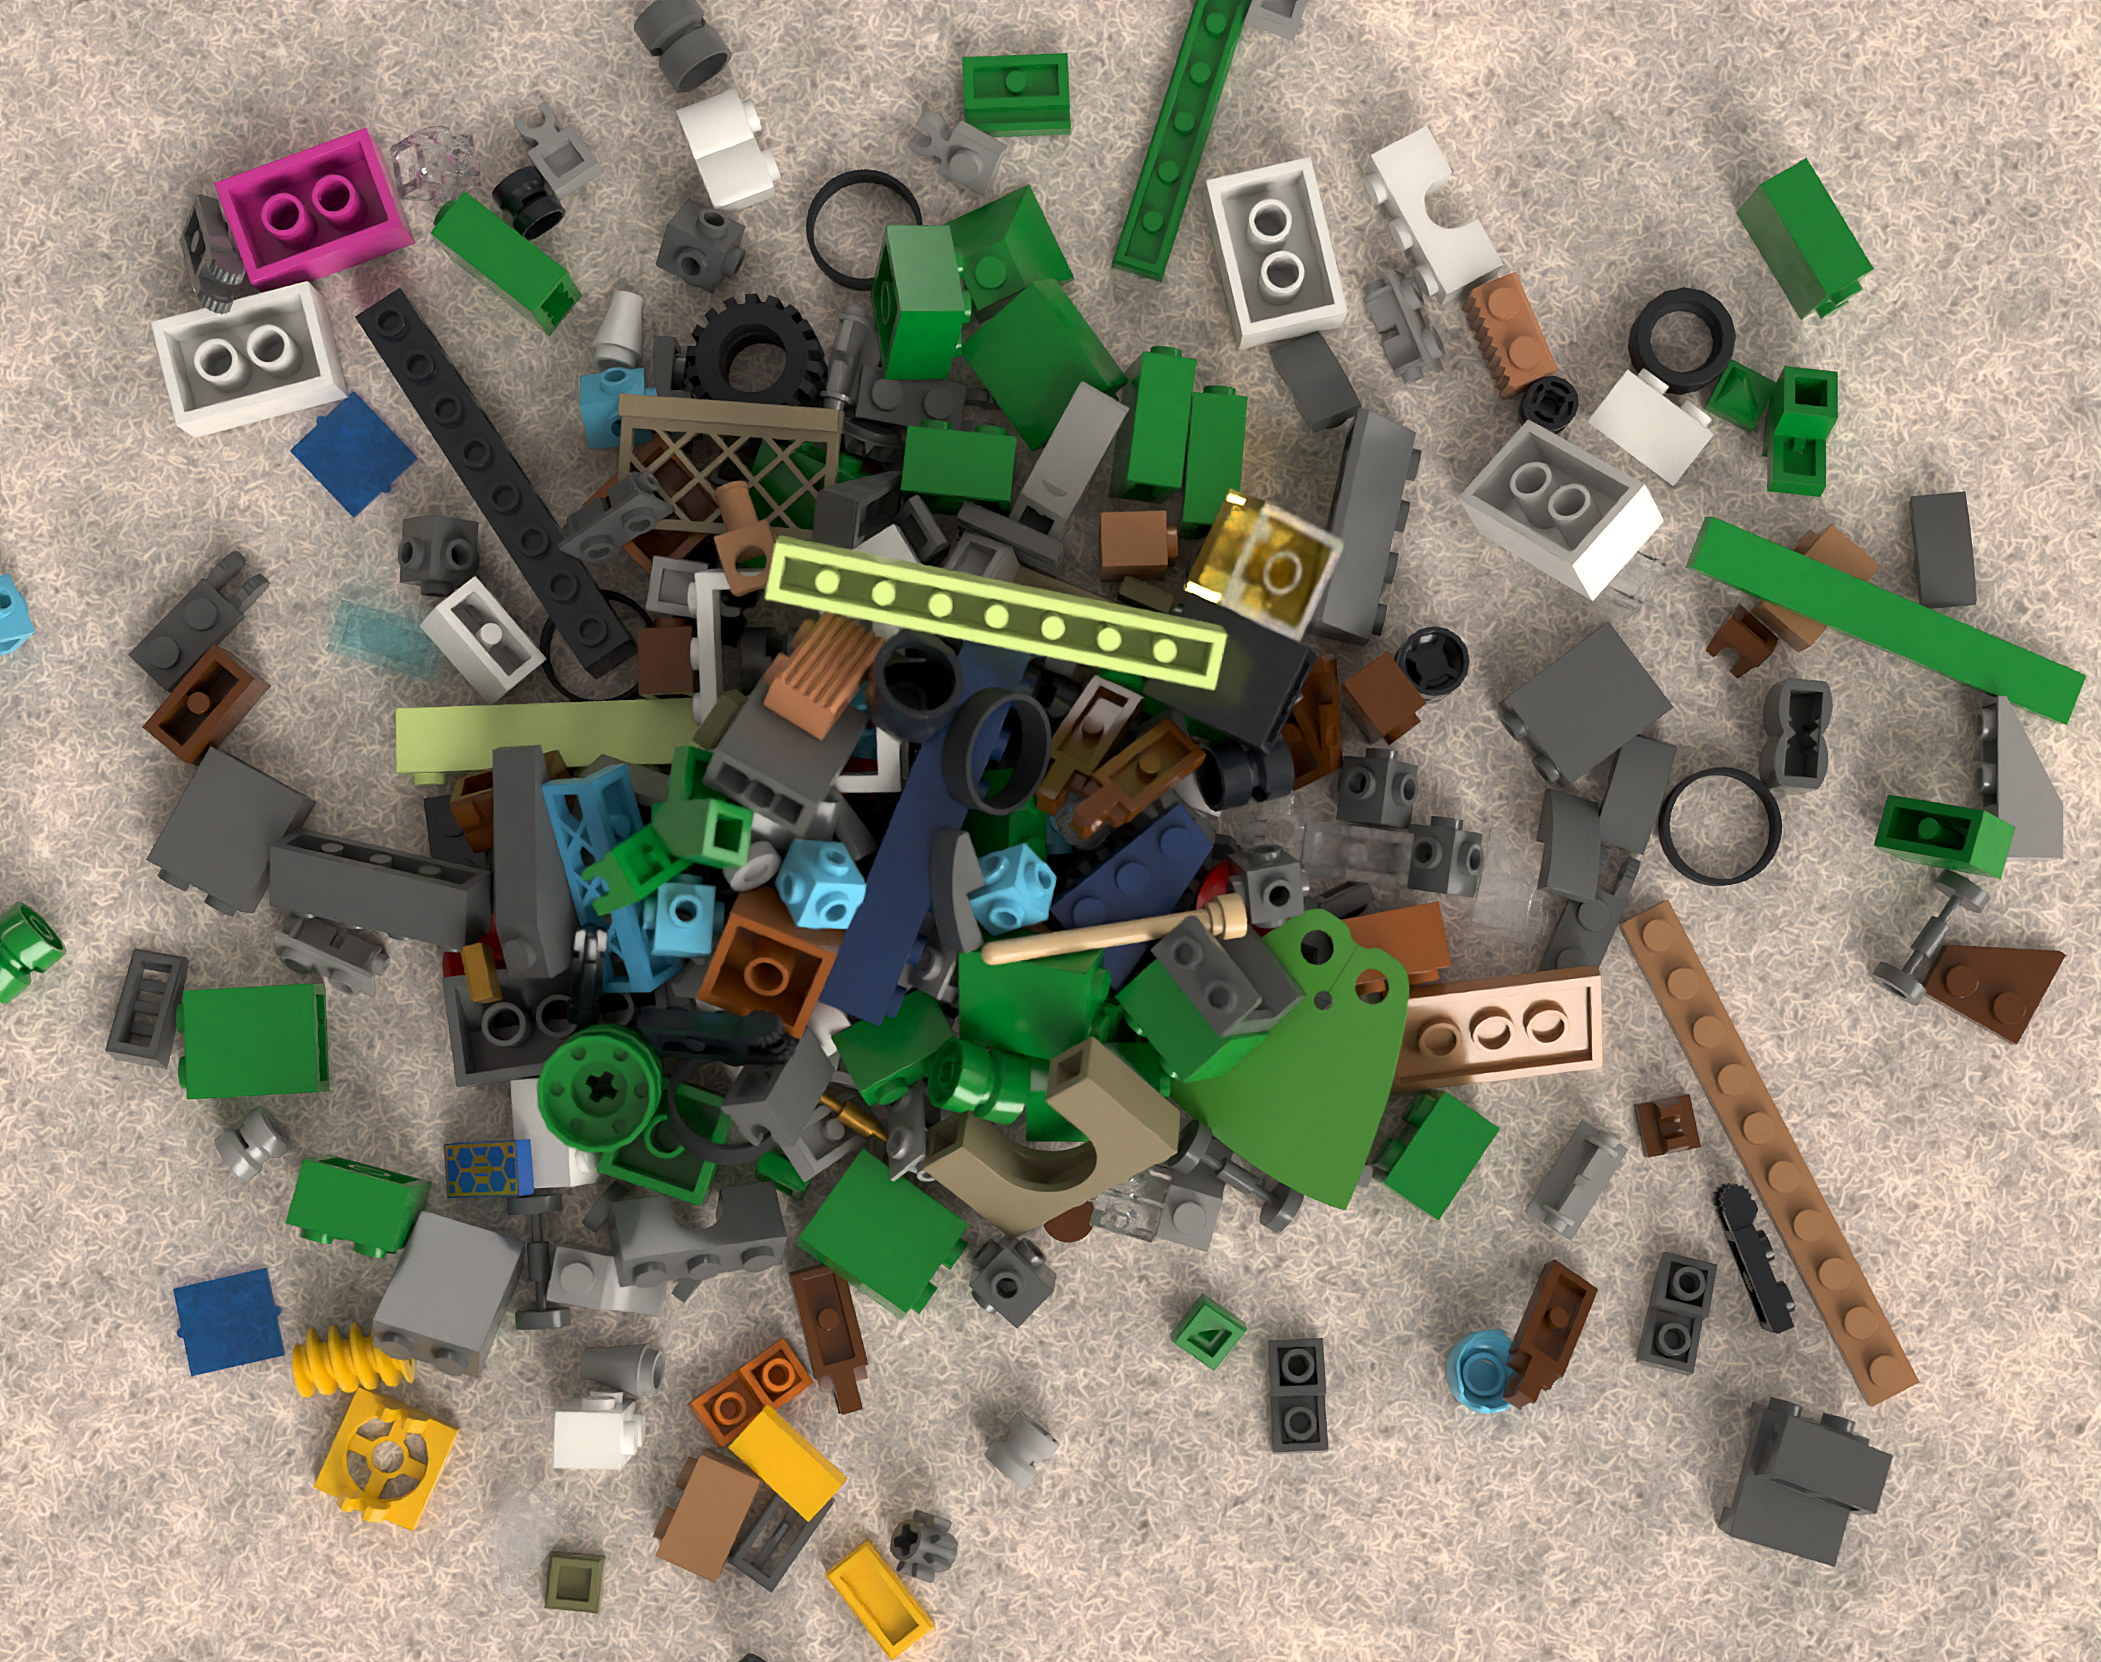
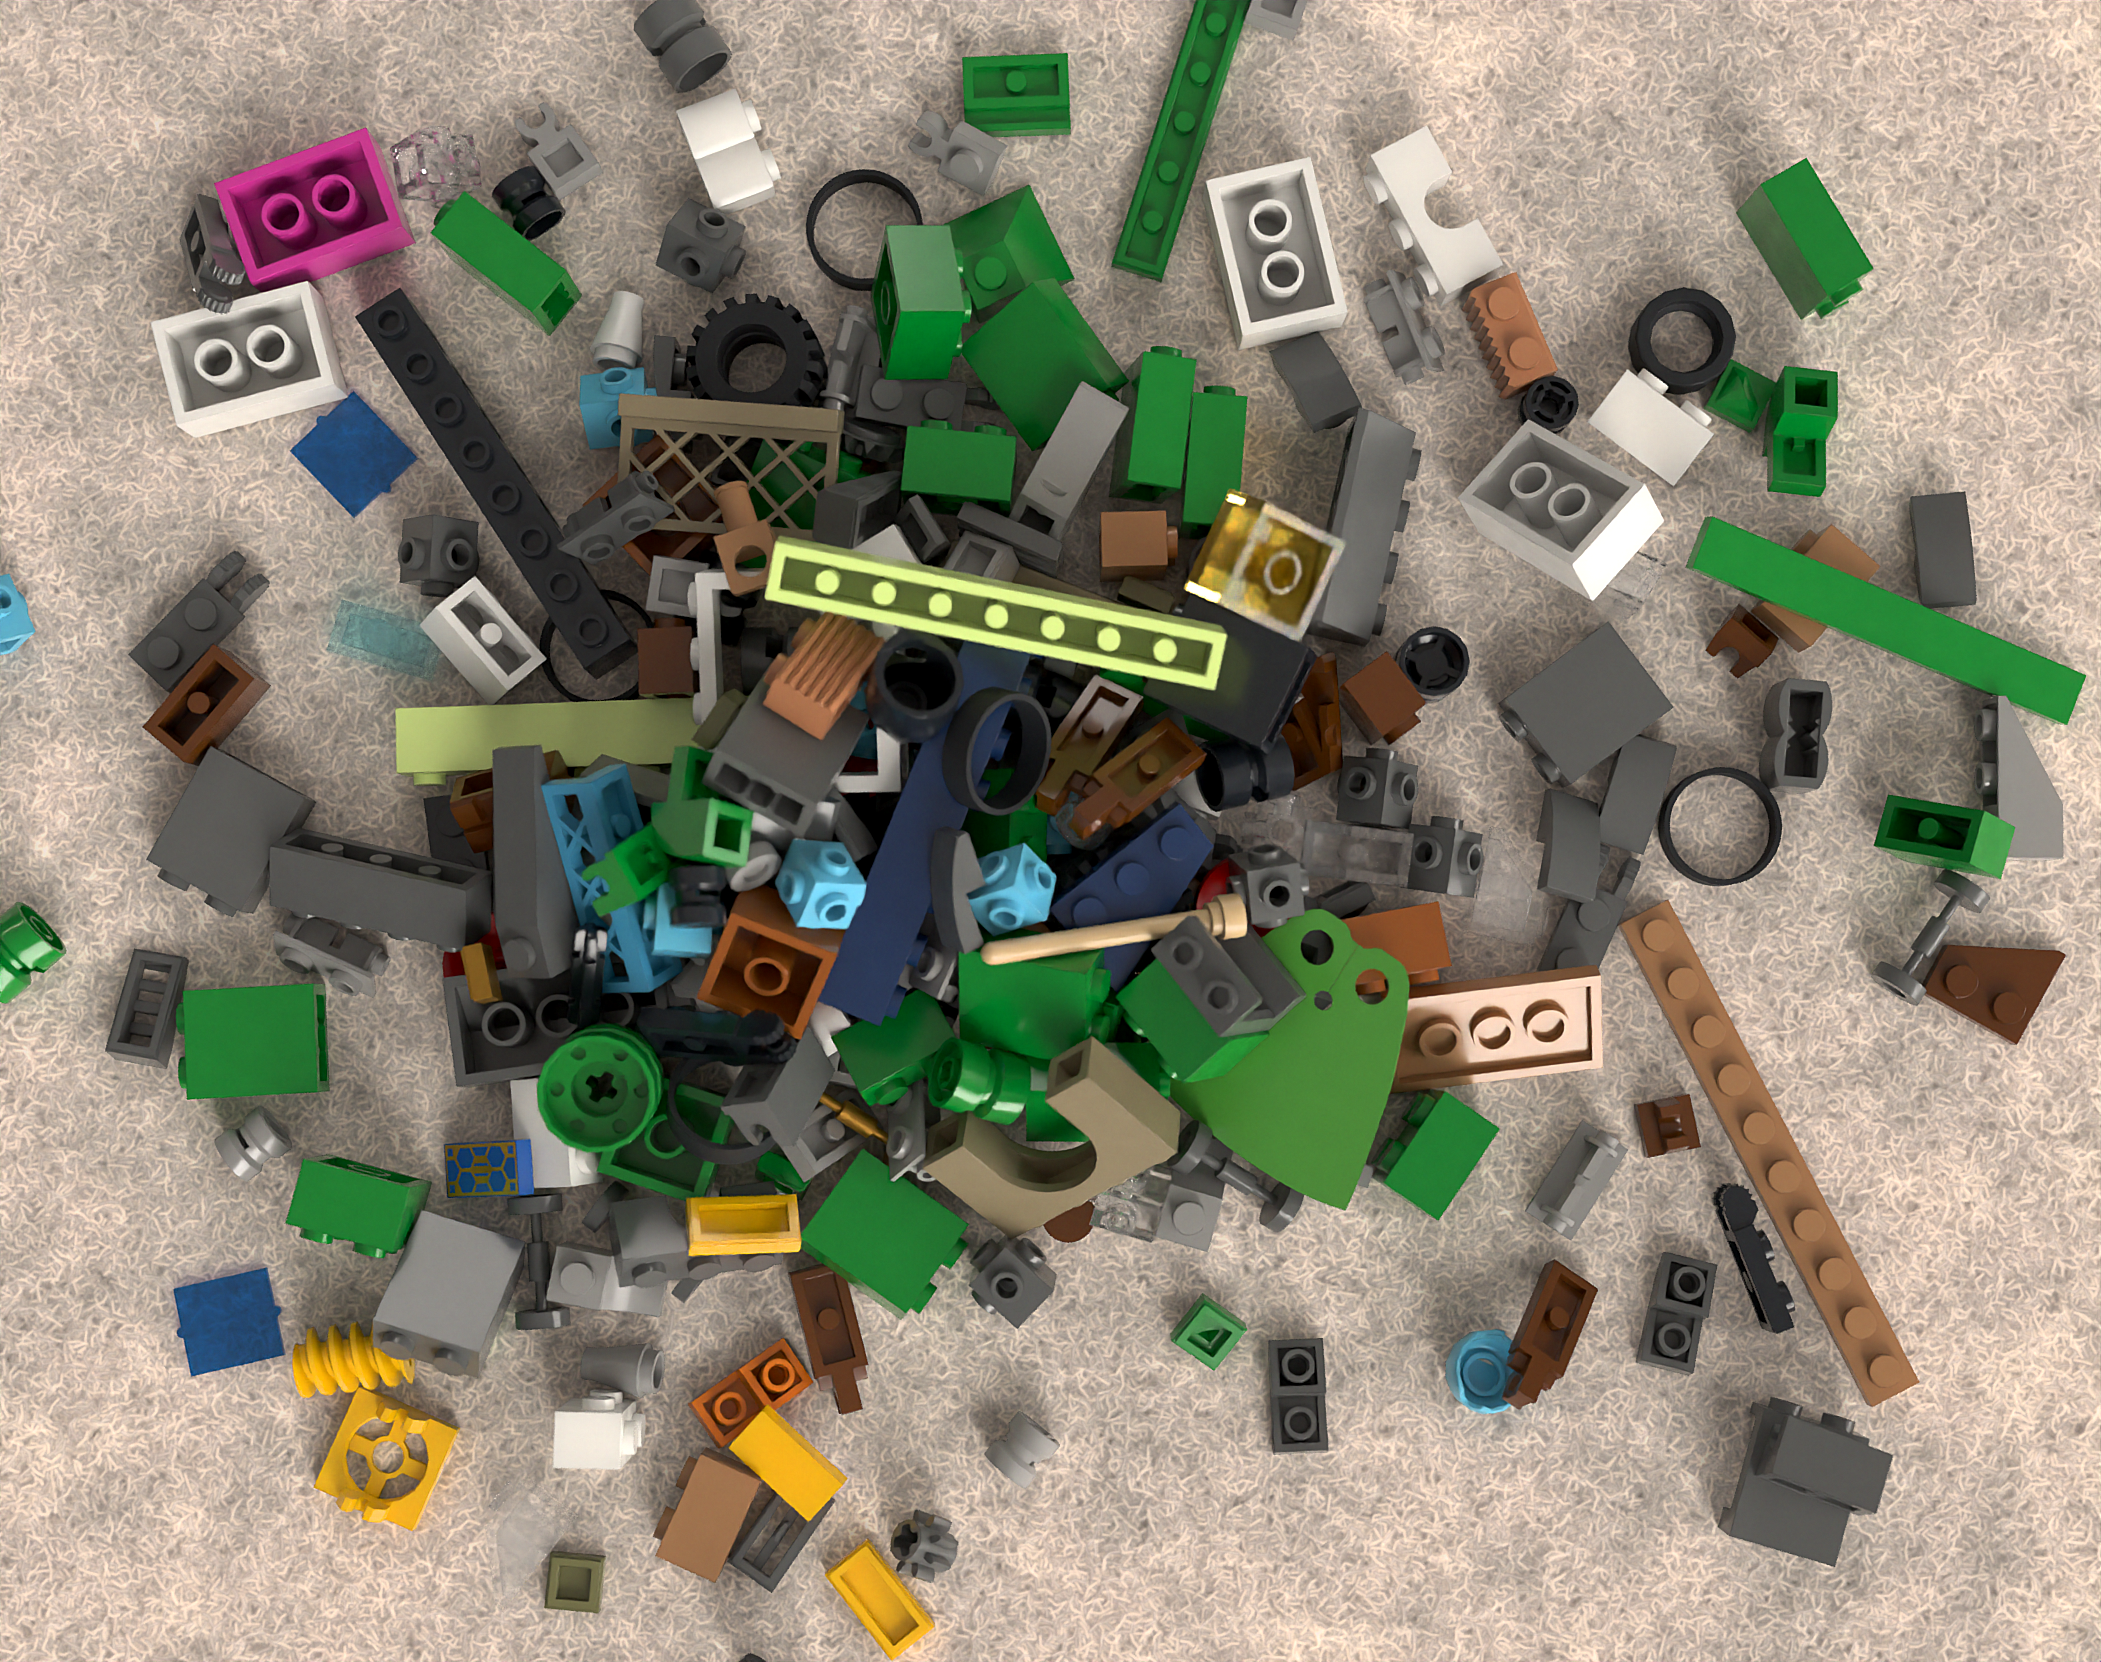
none -> black wheel [668,866,727,929]
none -> yellow tile [685,1194,801,1256]

